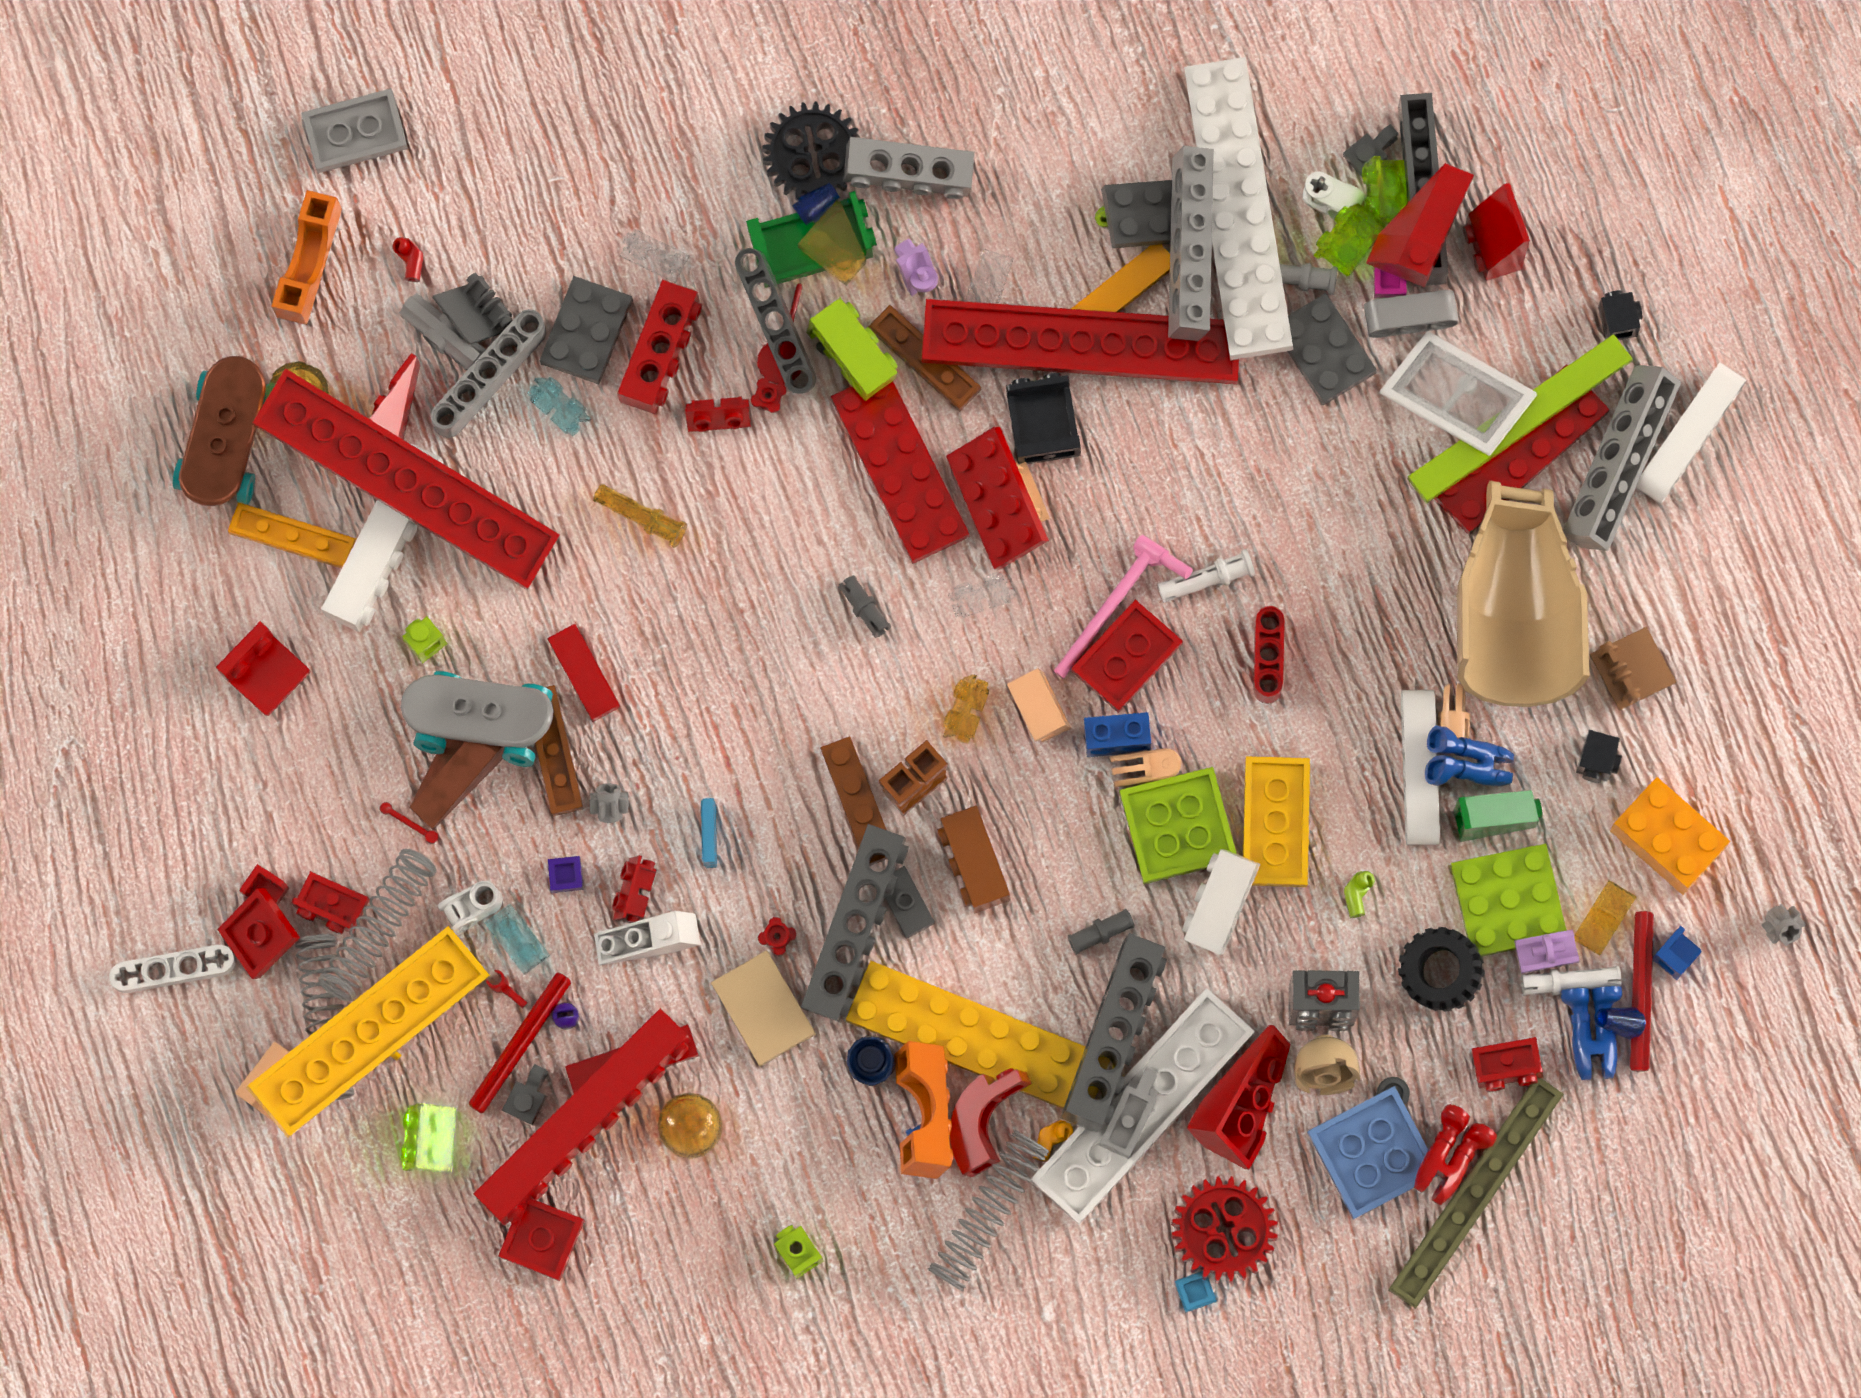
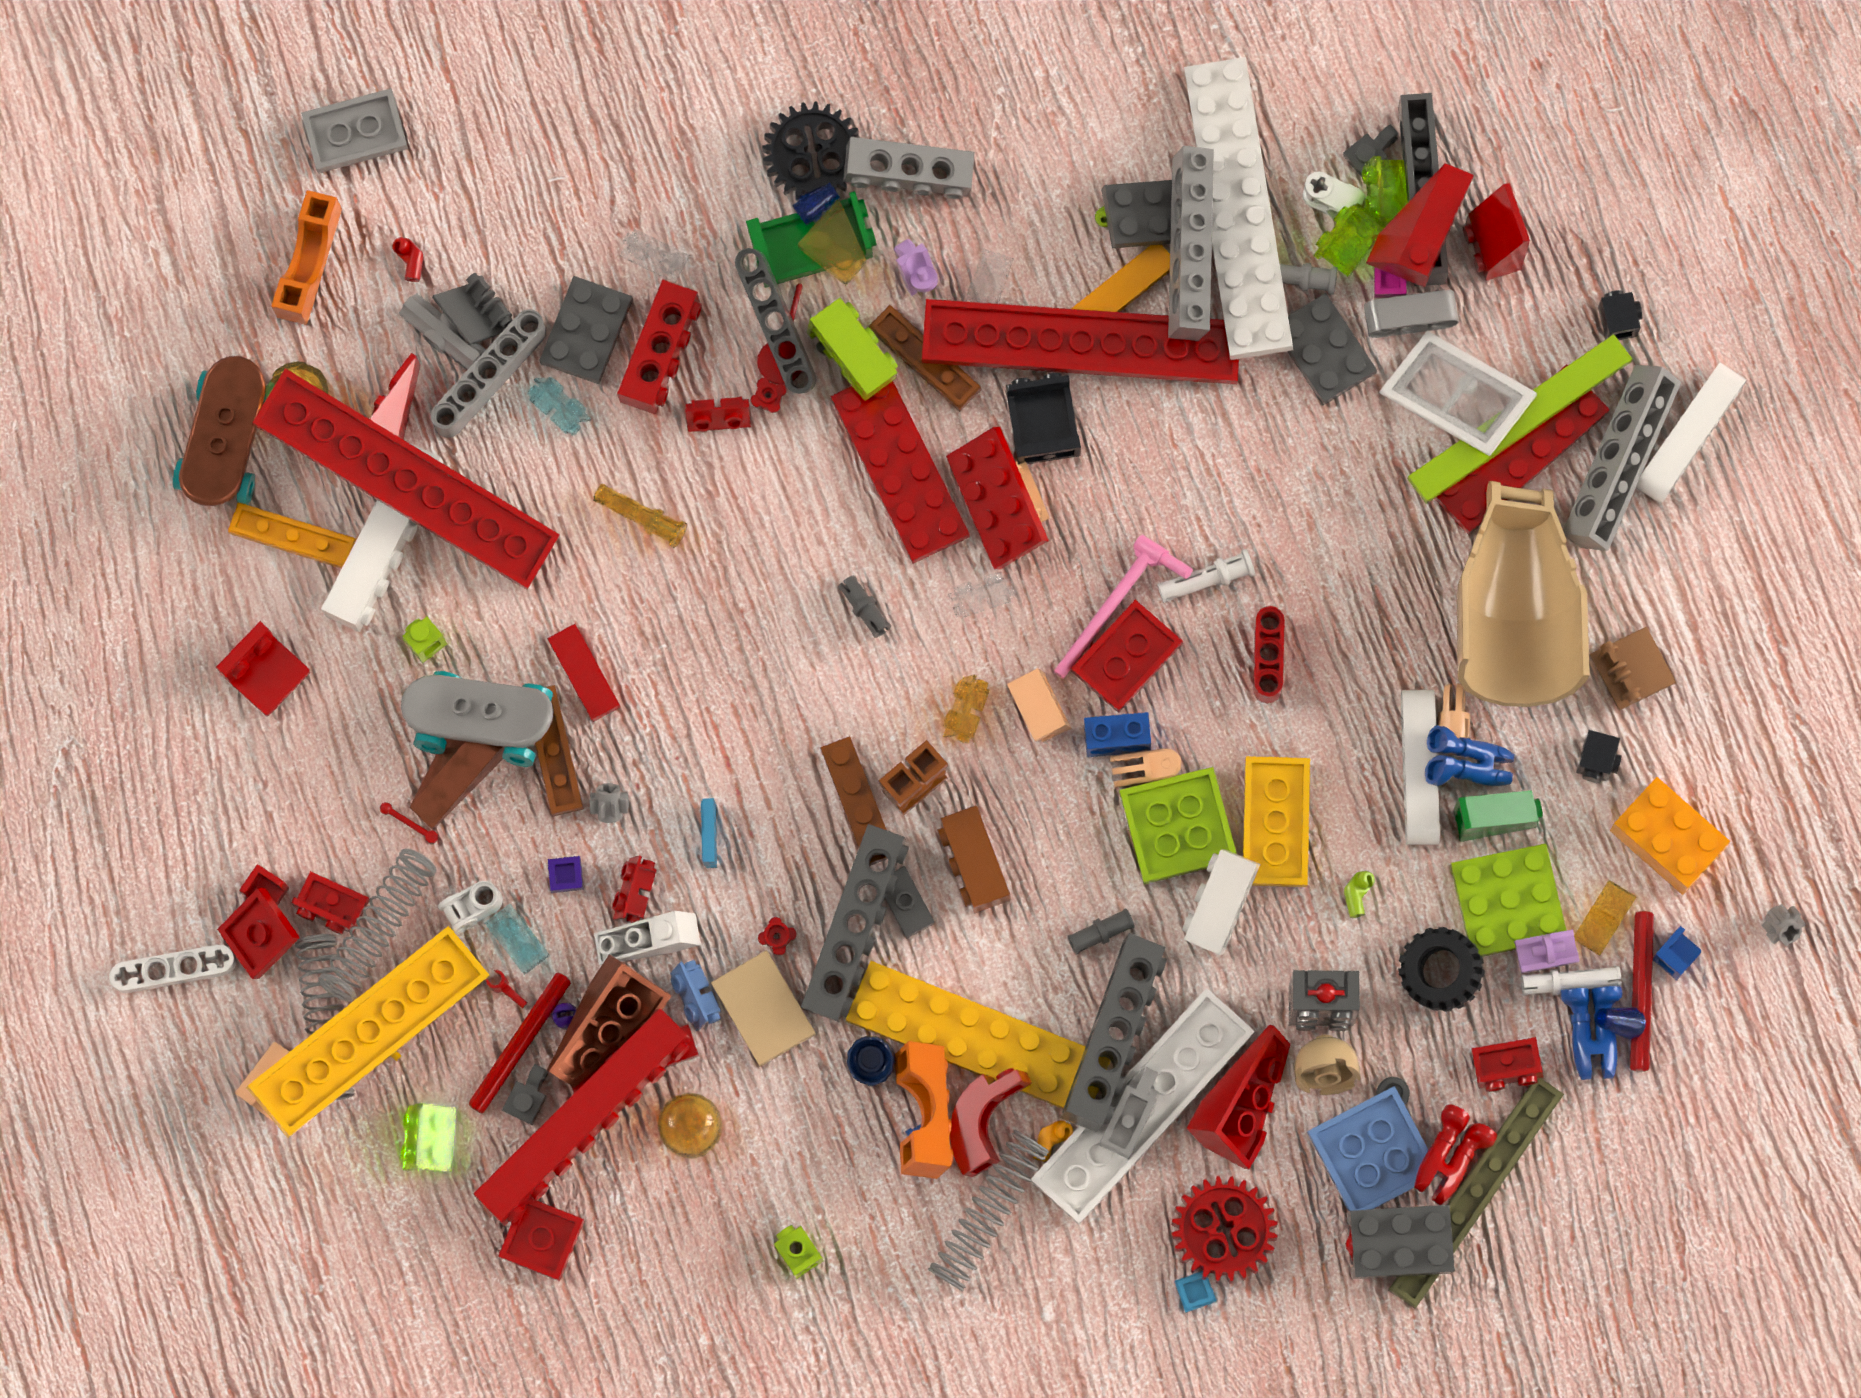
none -> copper wedge [547,954,671,1088]
none -> medium blue hinge [670,960,721,1031]
none -> dark grey piece [1345,1205,1455,1280]

